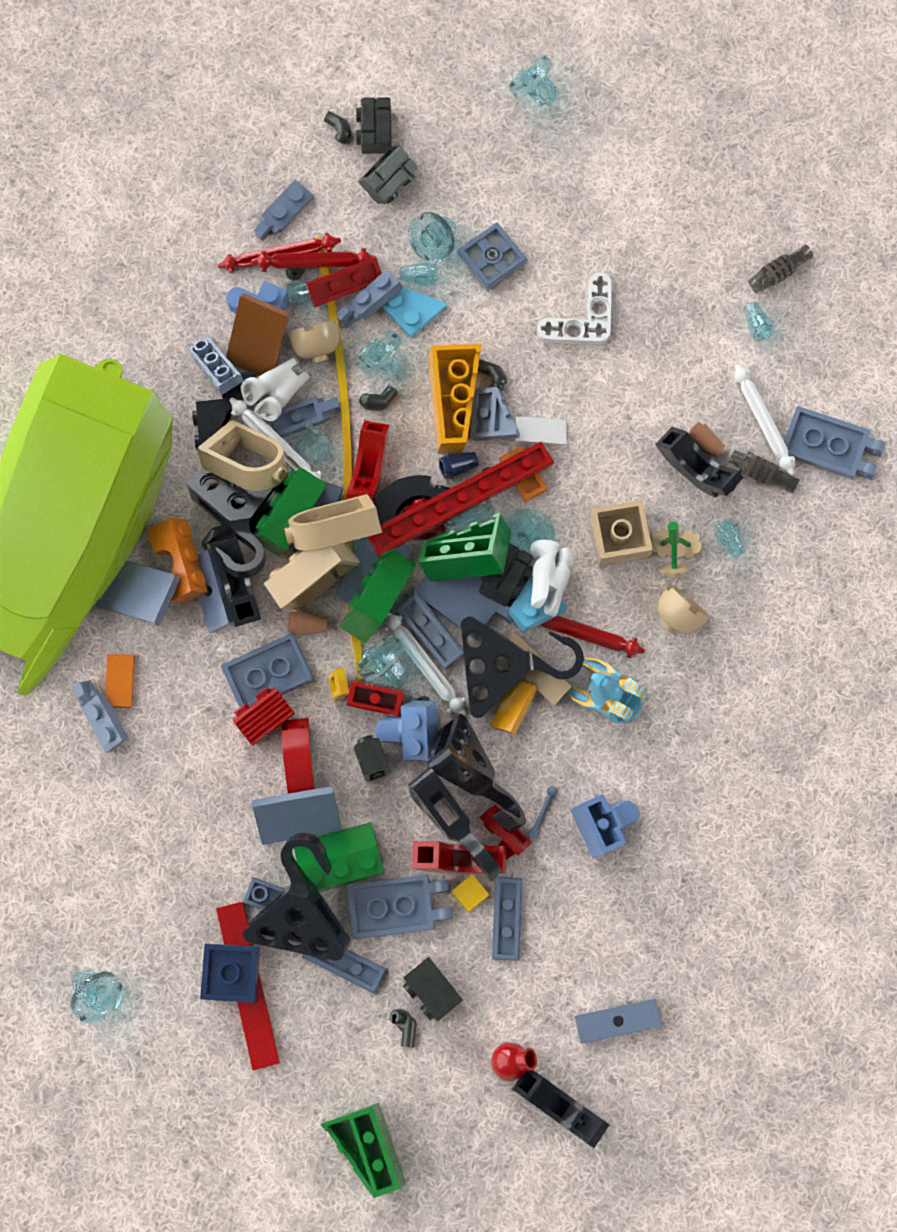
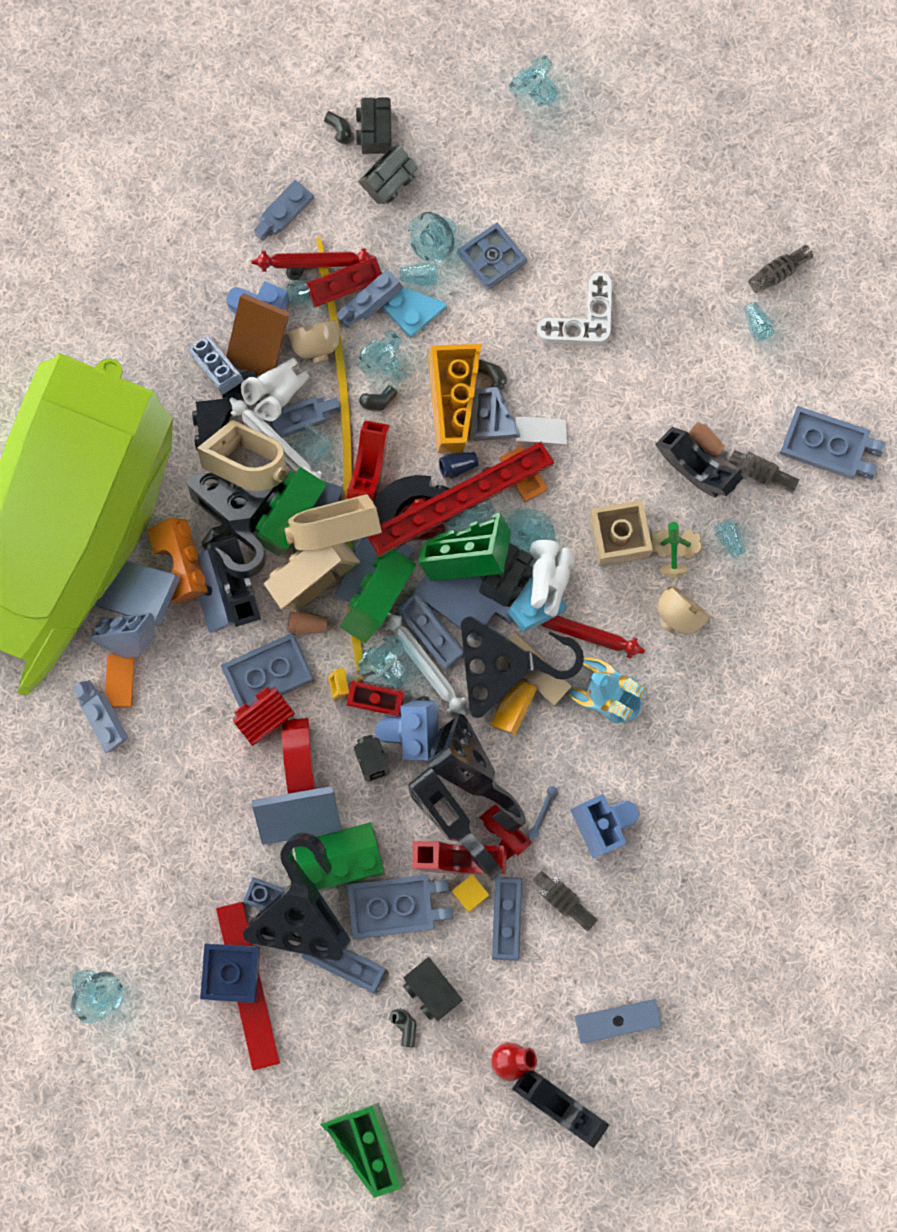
red wheel [218,233,341,273] -> none
white wheel [735,364,795,476] -> none
none -> sand blue slope [89,613,154,658]
none -> clear smoke hinge [533,871,598,932]

